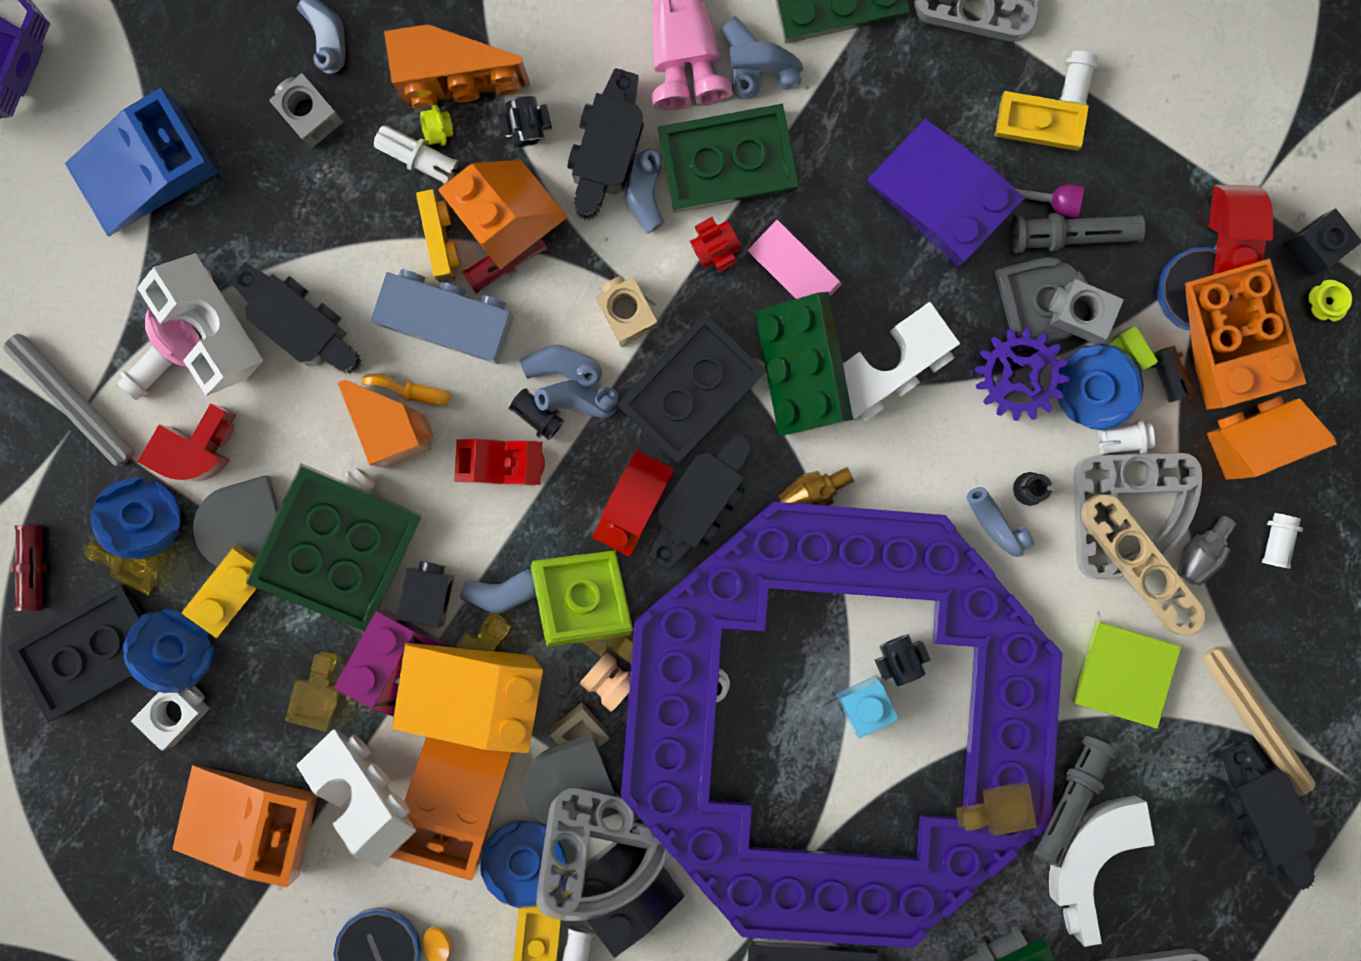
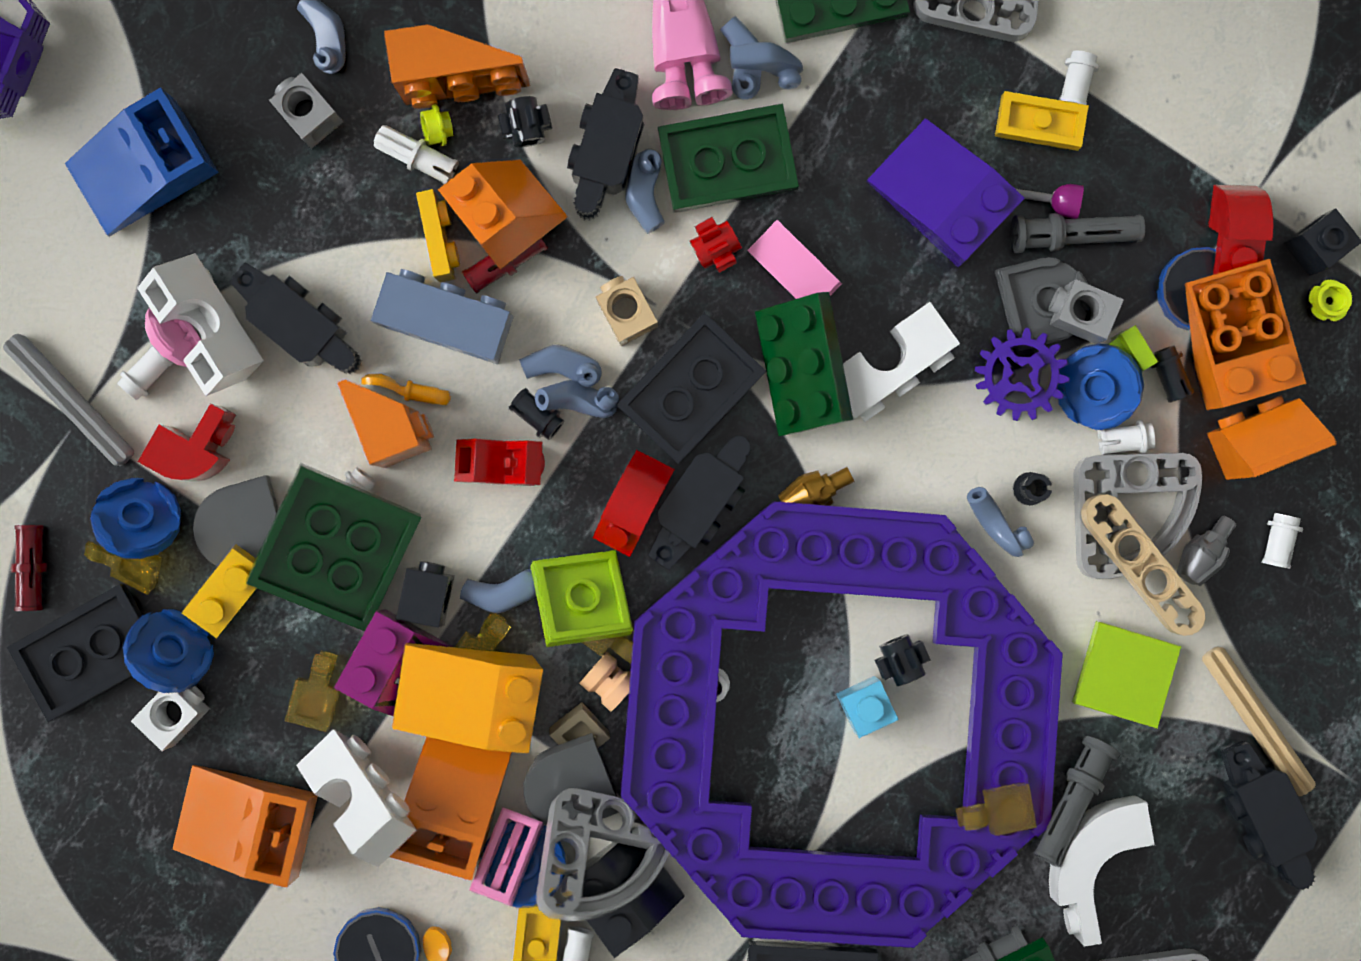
none -> bright pink tile [469,807,544,907]

